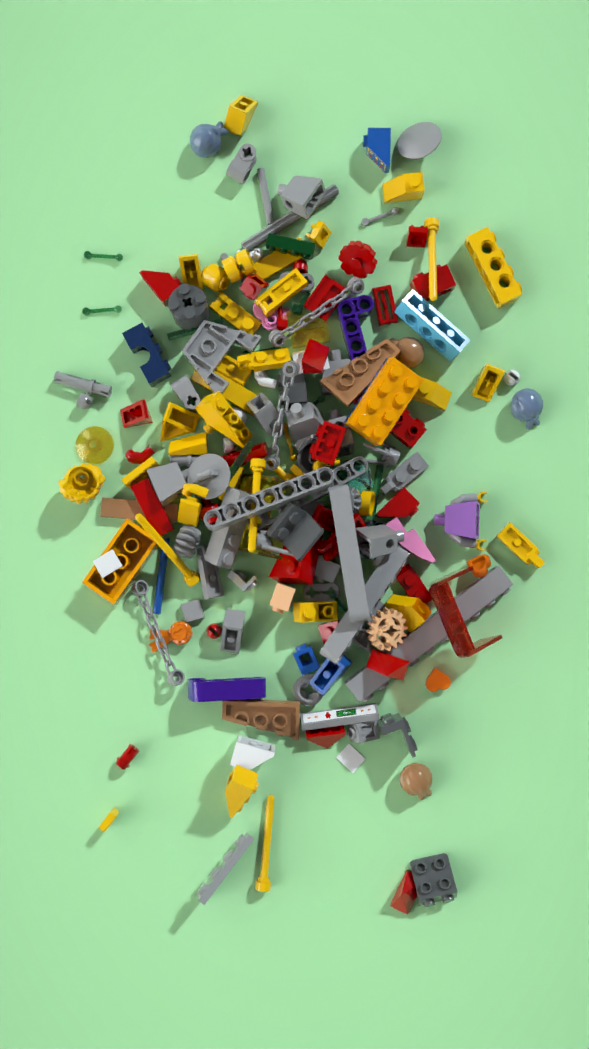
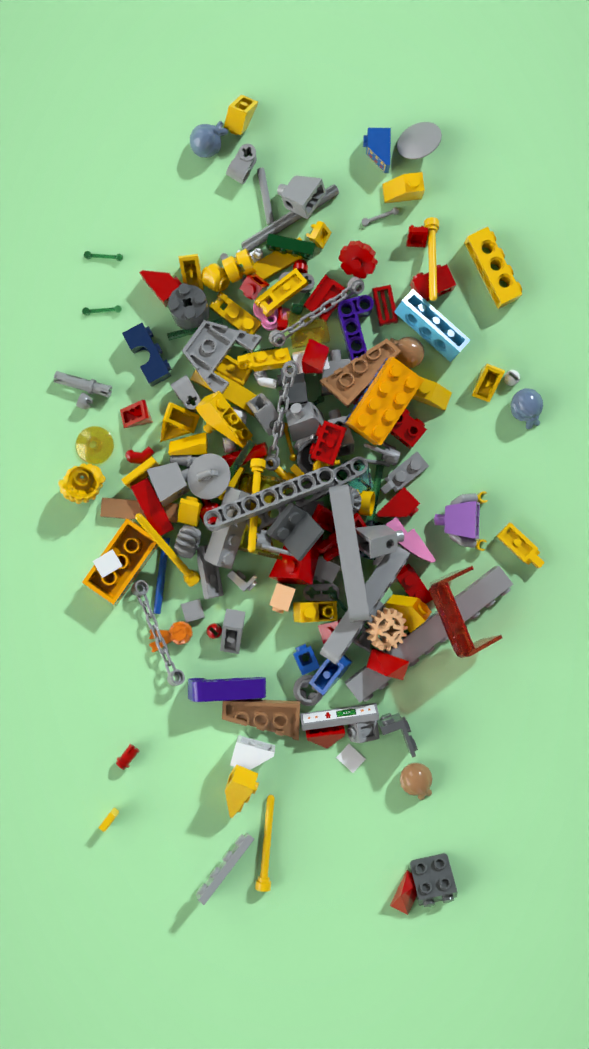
yellow arm [182,483,209,498] -> none
orange tile [425,667,451,692] -> none
orange tile [466,554,491,578] -> none

